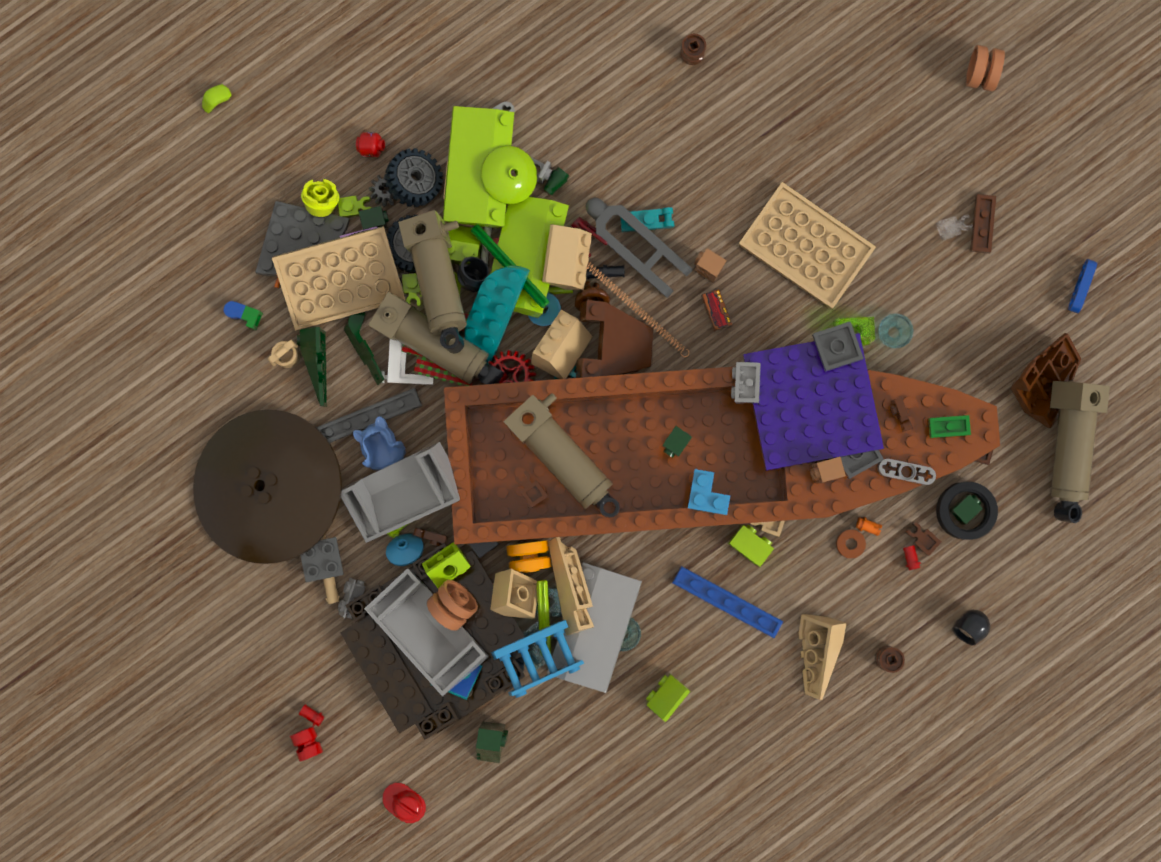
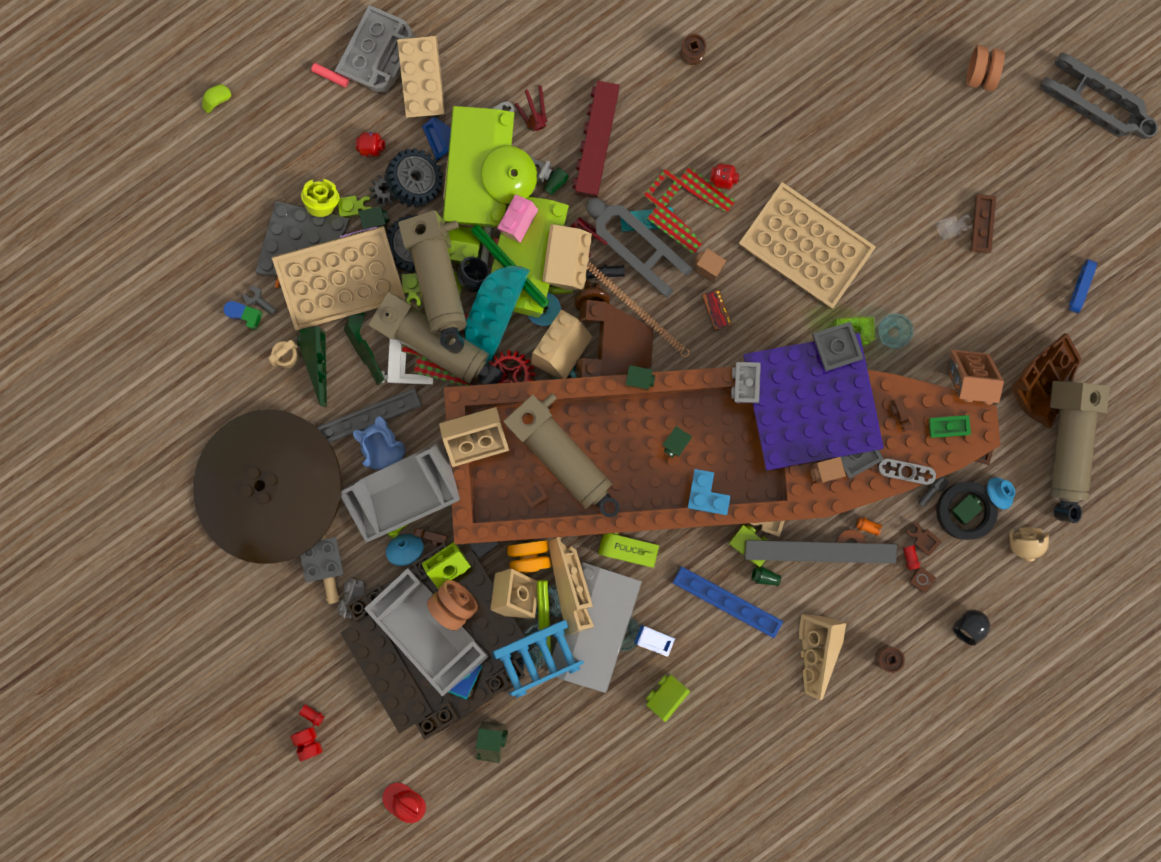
none -> dark grey bar [243,286,277,315]
none -> coral piece [311,63,349,88]
none -> light grey plate [335,5,416,93]
none -> tan brick [397,36,445,118]
none -> blue slope [422,117,451,160]
none -> tan slope [439,407,509,467]
none -> bright pink brick [498,194,538,243]
none -> dark red plant [515,85,548,132]
none -> dark red brick [572,80,620,198]
none -> lime door [598,533,659,568]
none -> dark green brick [625,365,656,391]
none -> tile [634,625,675,656]
none -> piece [644,166,736,254]
none -> red head [710,163,739,190]
none -> dark grey tile [744,540,897,564]
none -> dark green cone [751,566,781,586]
none -> reddish brown tile [909,567,936,594]
none -> dark grey bar [918,477,949,507]
none -> nougat brick [947,350,1004,404]
none -> dark azure piece [987,477,1015,510]
none -> tan cylinder [1009,527,1049,561]
none -> dark grey piece [1040,53,1158,139]

